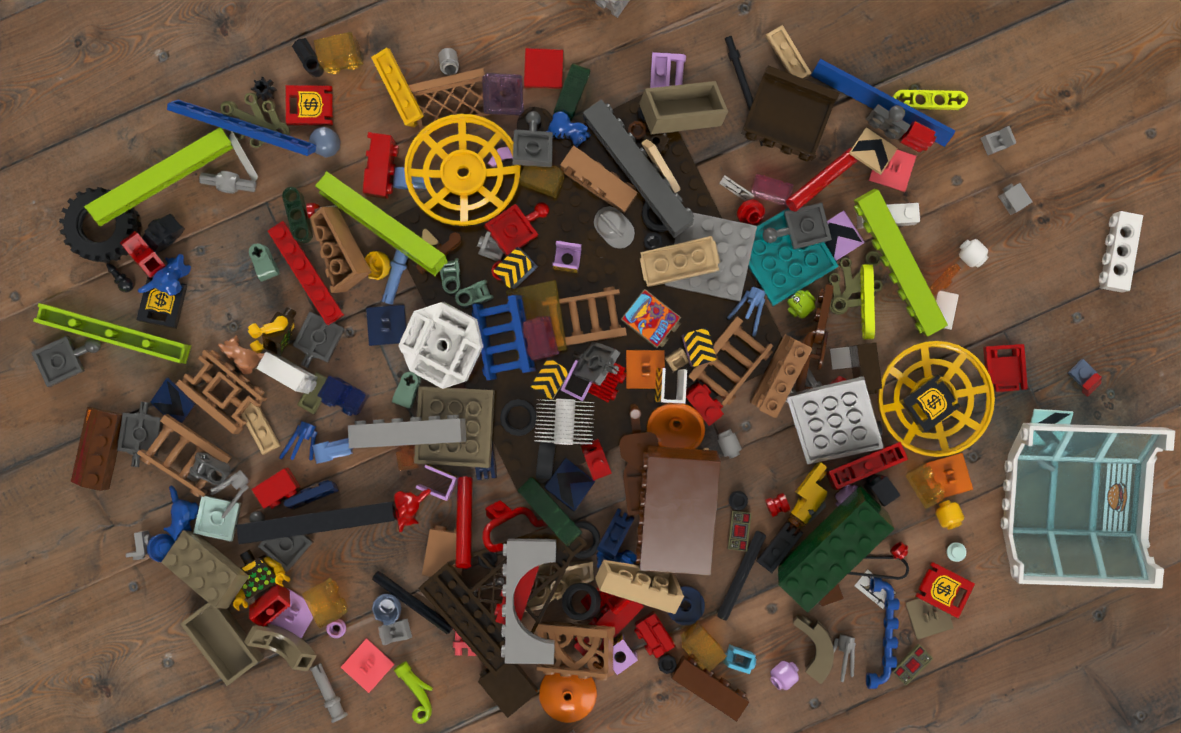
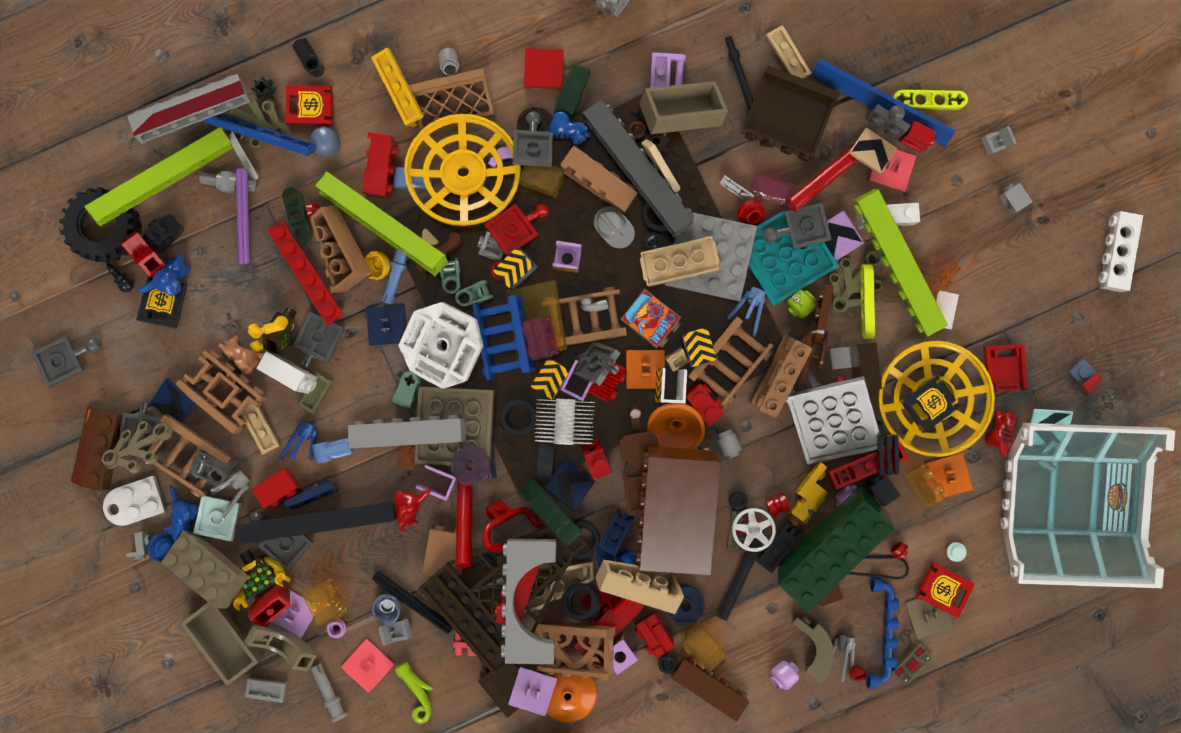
lime tile [33,303,191,364] -> none
sand green piece [249,243,280,282] -> none
clear yellow brick [314,32,363,74] -> none
clear blue brick [317,375,369,416] -> none
clear purple brick [482,73,524,115] -> none
medium azure window [724,644,756,674] -> none
white sticker [855,569,896,609] -> none
yellow head [935,500,964,530] -> none
white head [959,239,988,268] -> none
none -> dark tan plant [102,421,172,474]
none -> white plate [103,475,167,526]
none -> brick [127,74,250,144]
none -> medium lavender axle [236,168,250,264]
none -> light grey plate [245,676,287,703]
none -> clear purple plate [451,446,490,485]
none -> lavender piece [508,667,557,716]
none -> light grey arm [581,298,609,312]
none -> white wheel [732,508,776,552]
none -> red hinge [849,665,867,682]
none -> black tile [877,435,899,476]
none -> red animal [985,410,1019,457]

